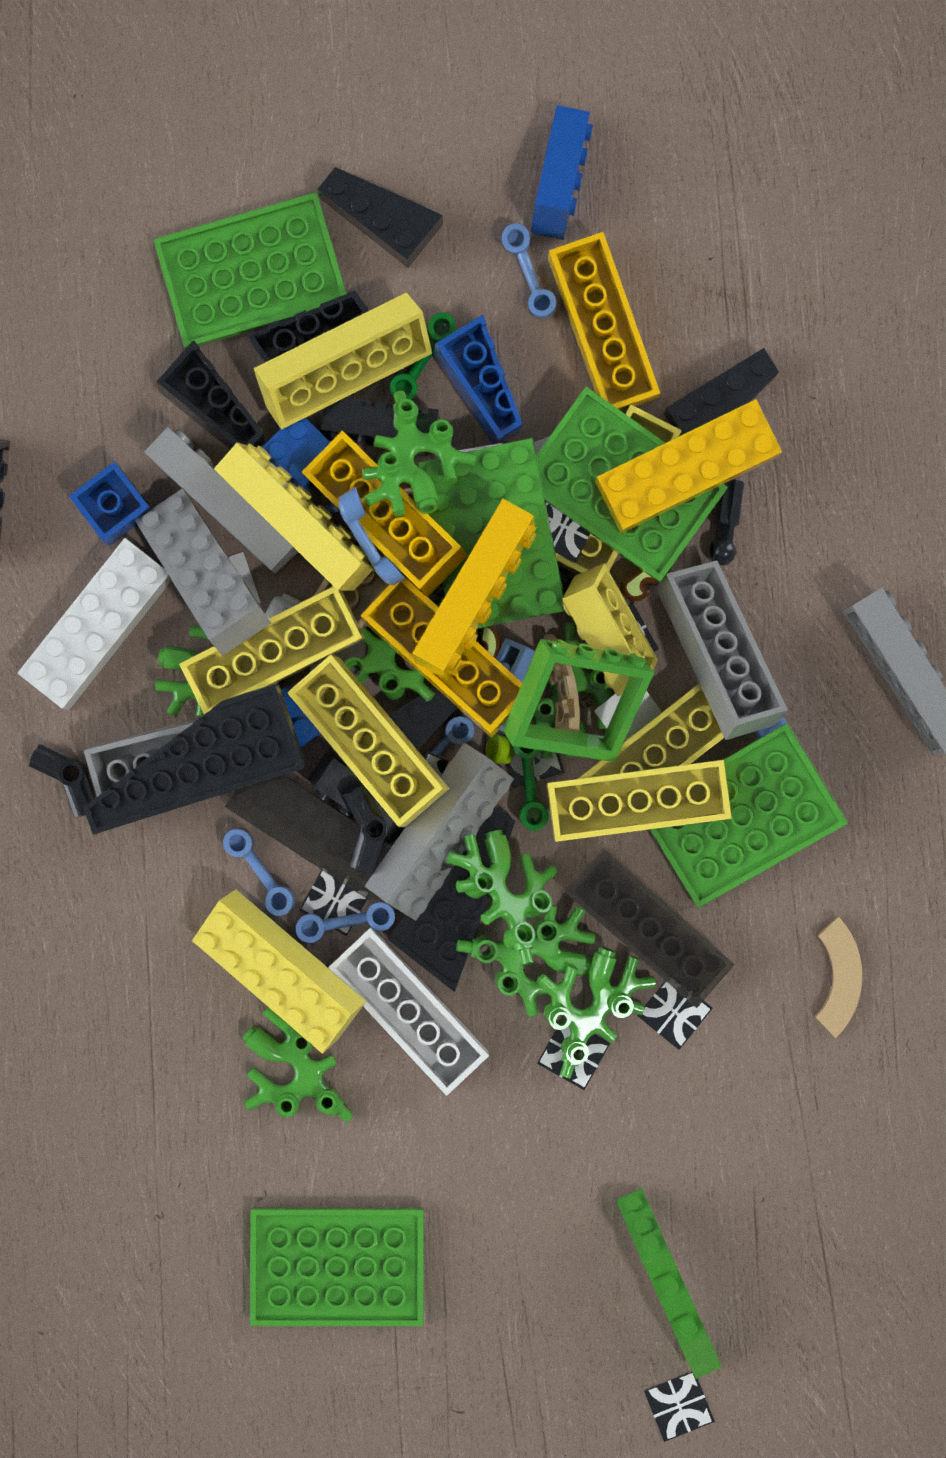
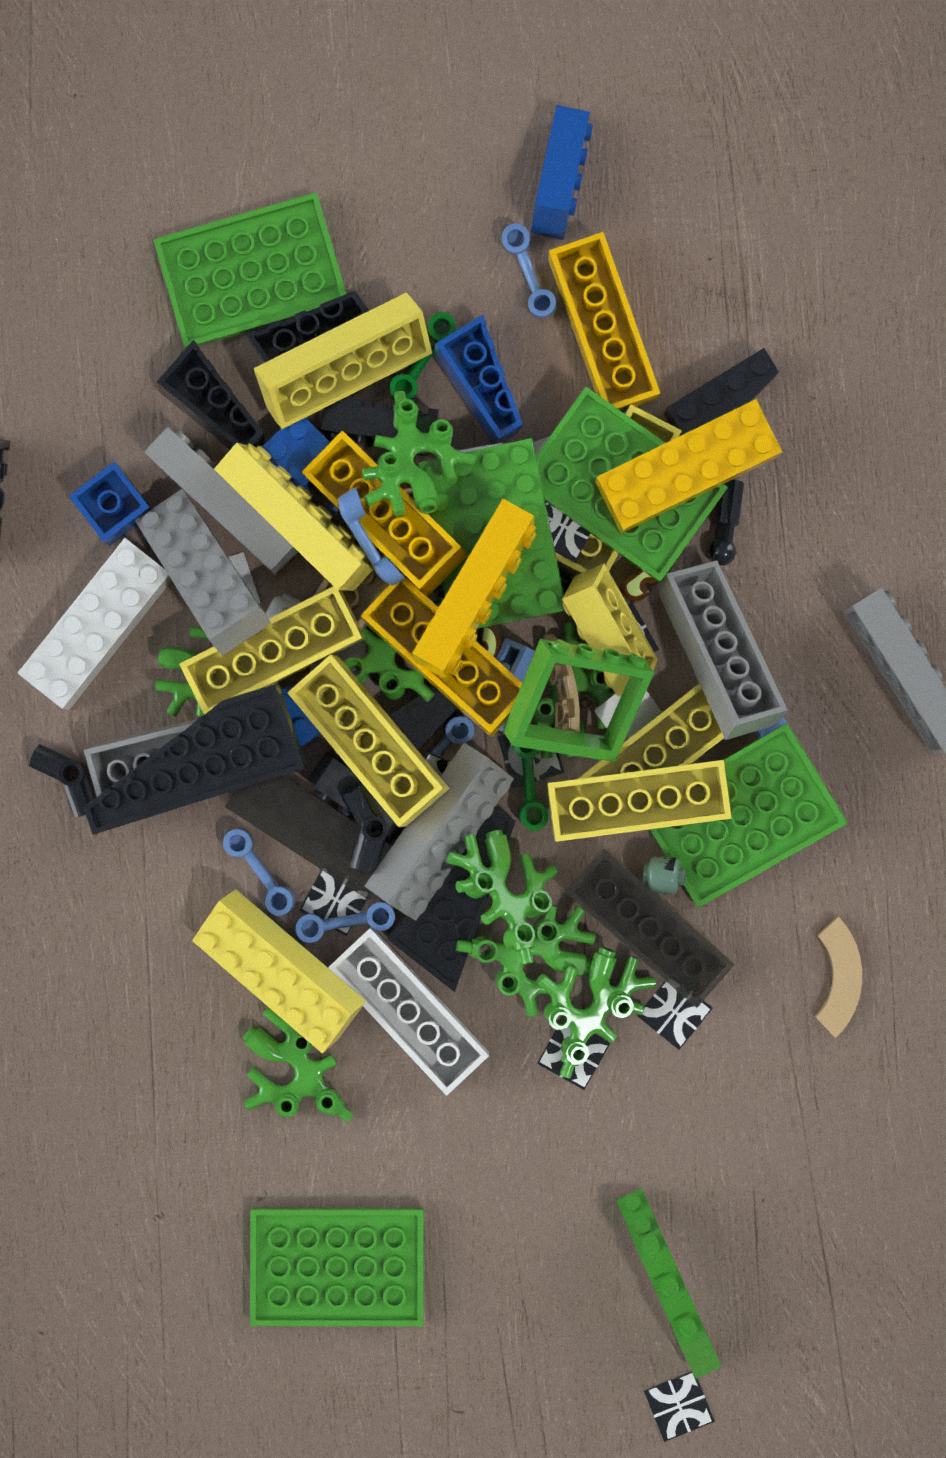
black wedge [317,167,443,268] -> none
lime tile [485,734,514,764] -> none
none -> sand green head [643,856,686,894]

